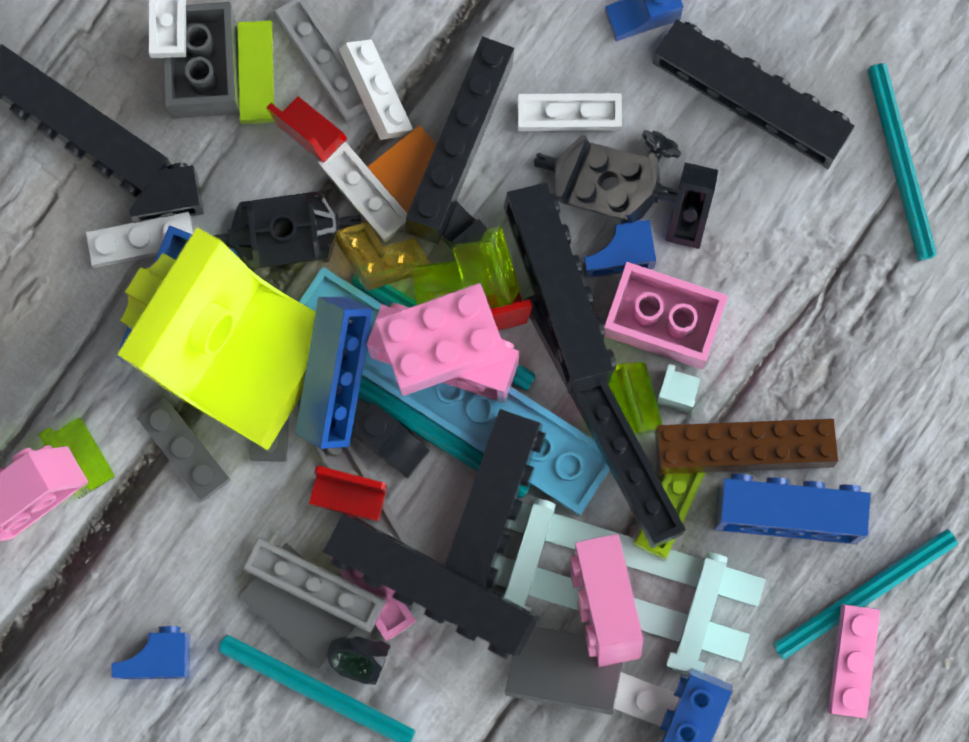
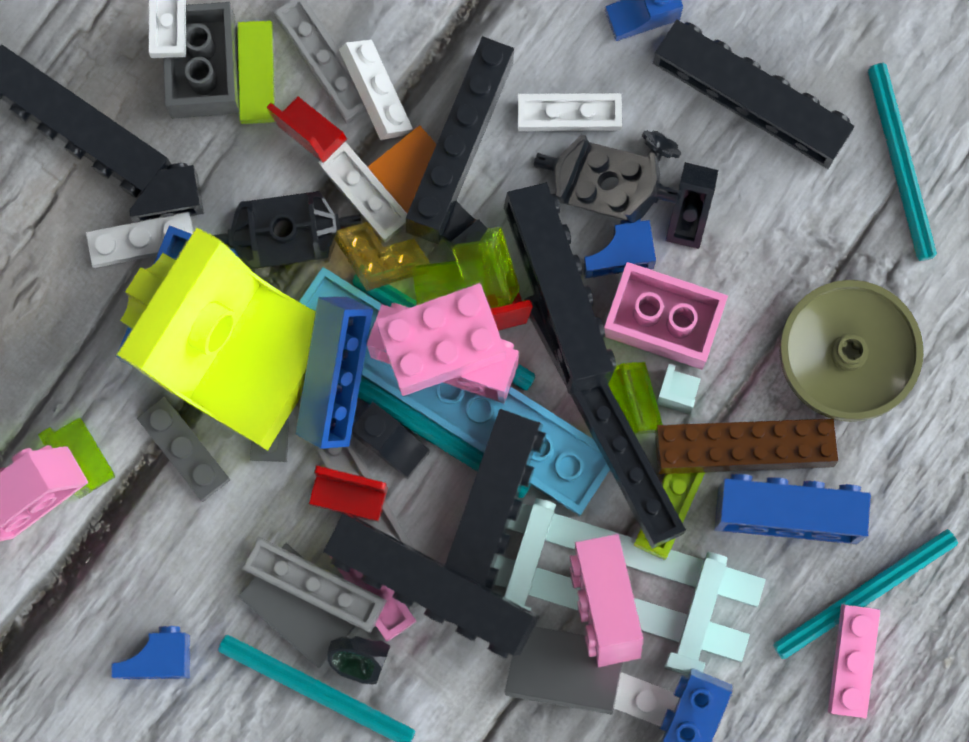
none -> olive dish [779,280,924,422]

